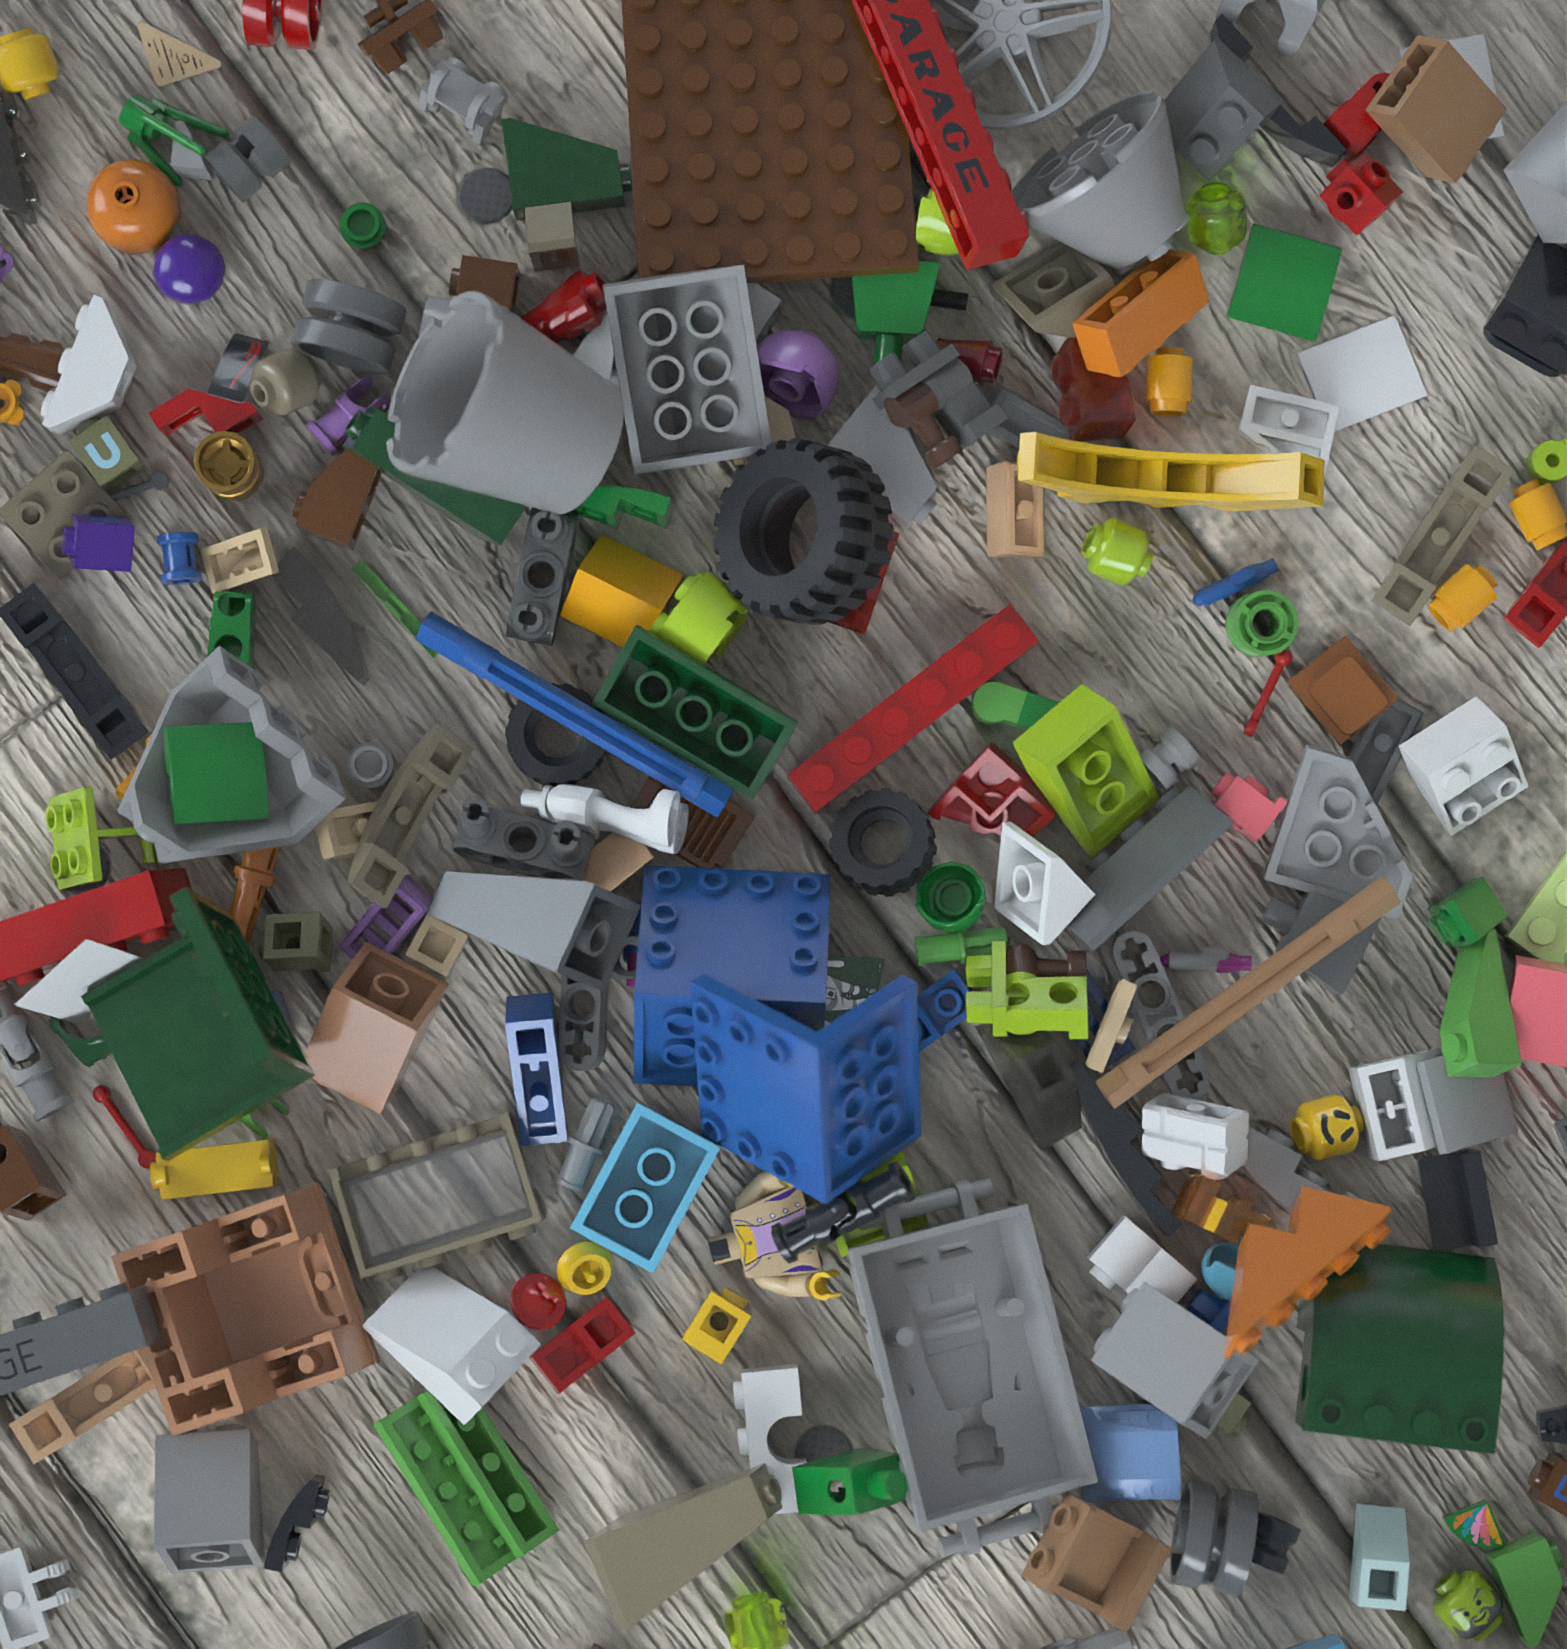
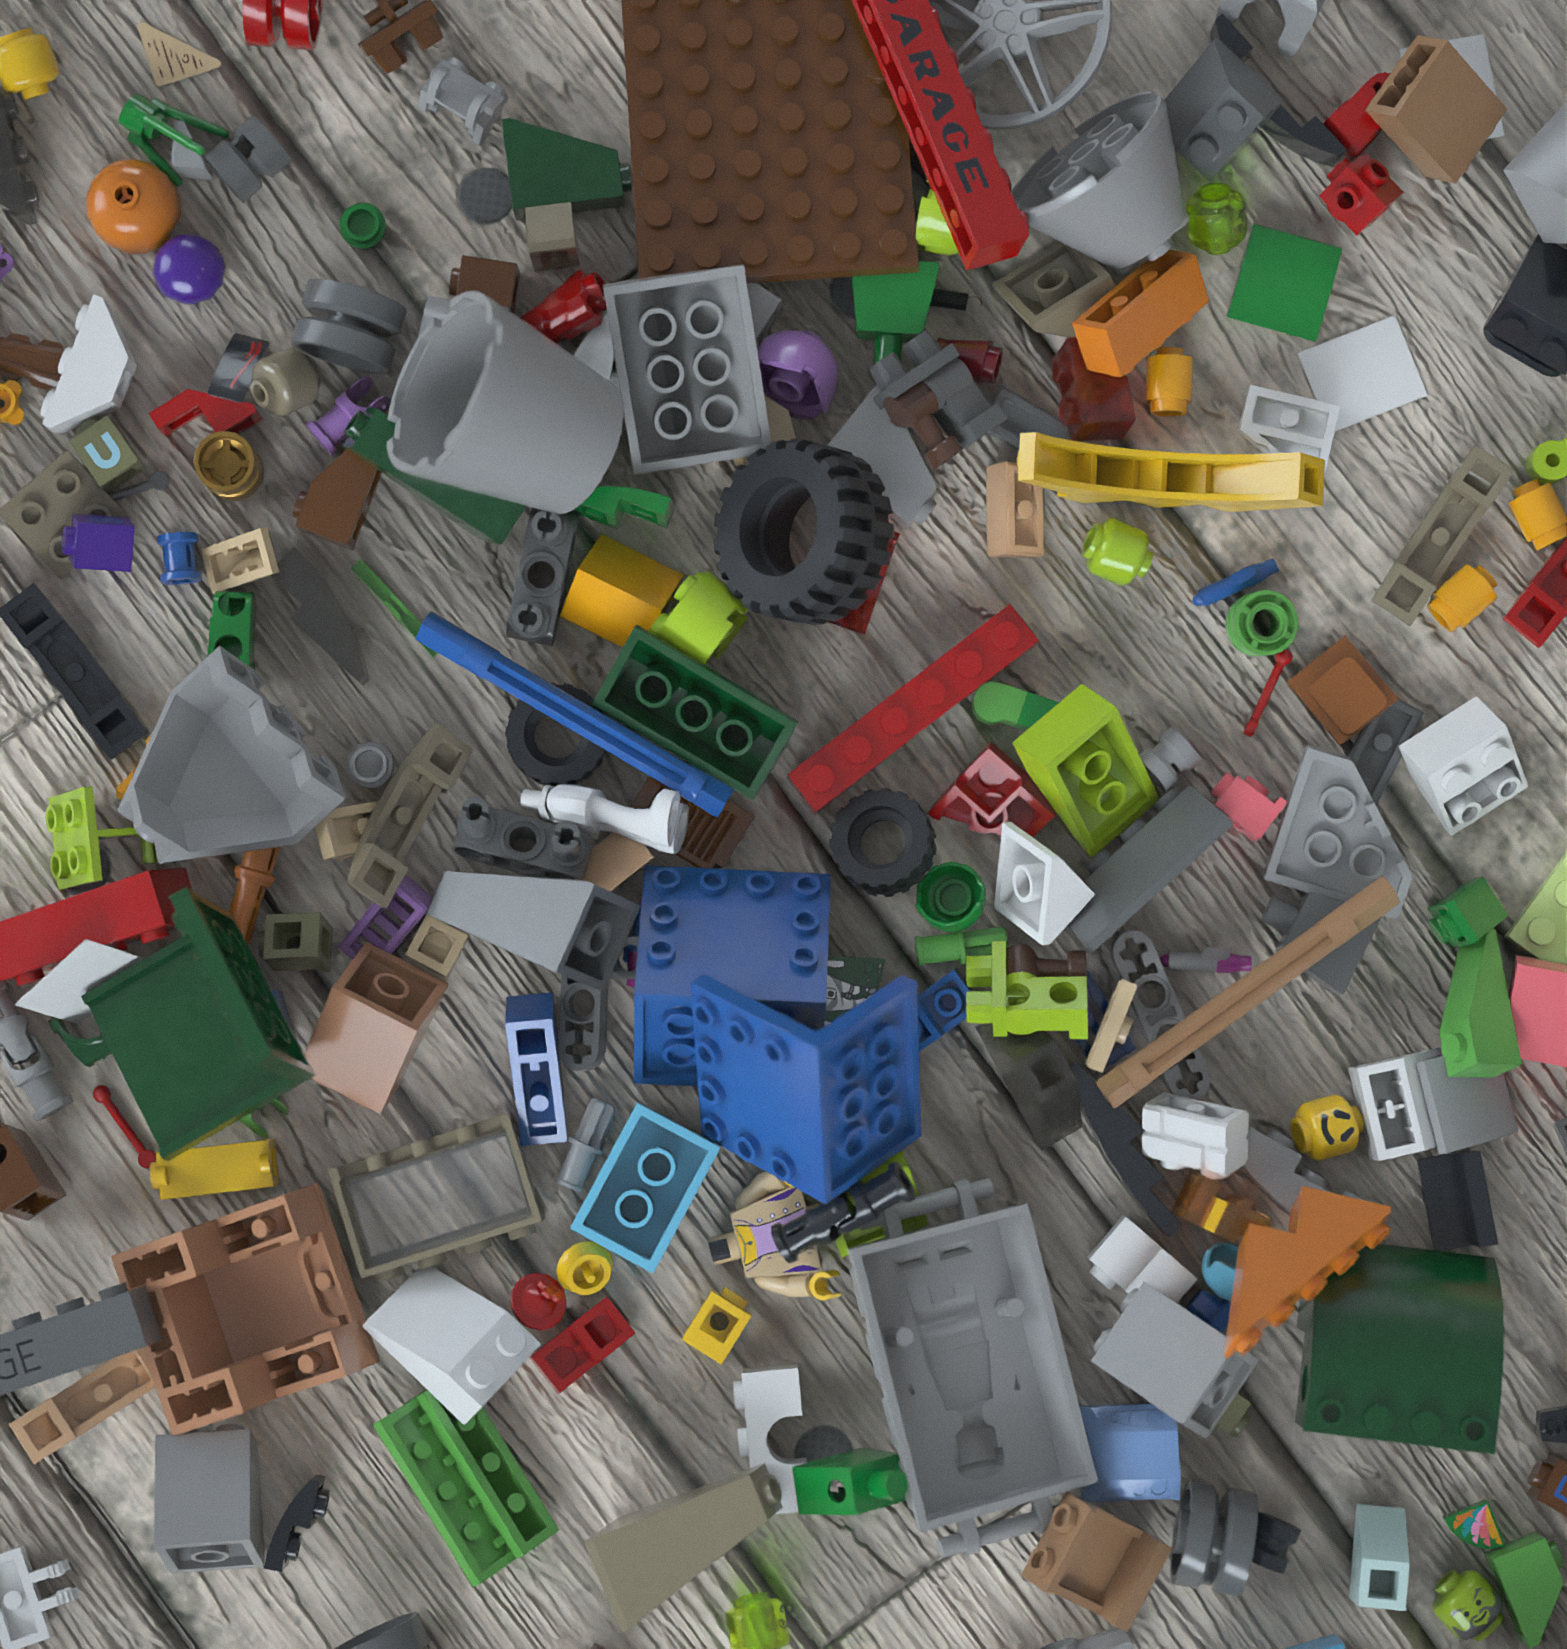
green slope [164,722,269,824] -> none

